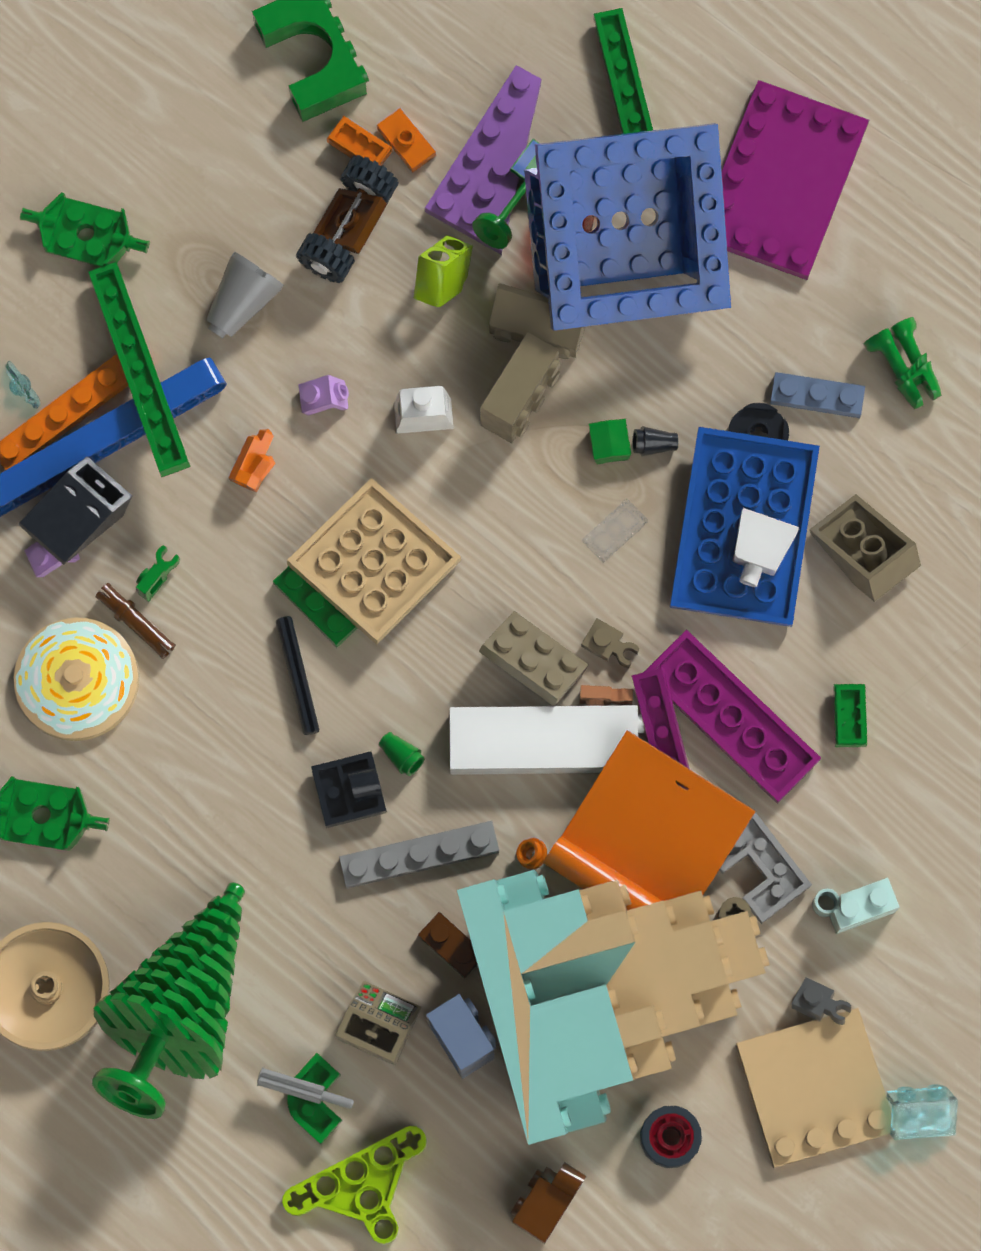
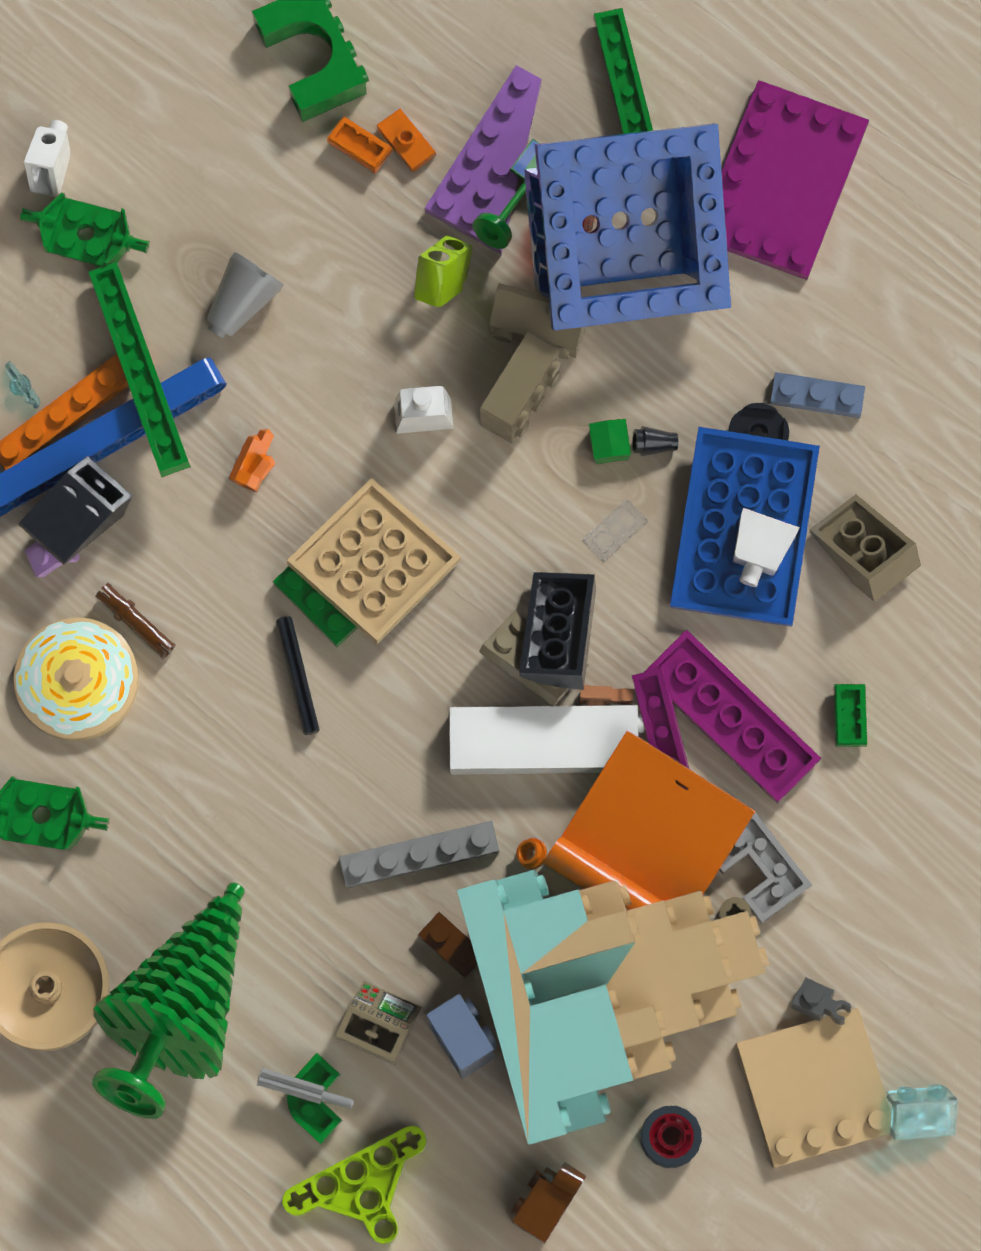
green plate [136,545,180,602] -> none
plate [296,155,399,283] -> none
lavender bracket [298,375,349,415] -> none
black plate [311,751,387,828] -> none
green cone [378,732,425,776] -> none
dark tan plate [581,618,639,668] -> none
light aqua hinge [812,878,900,934] -> none
green piece [863,317,942,409] -> none
none -> white torso [24,120,71,197]
none -> black slope [519,572,596,690]

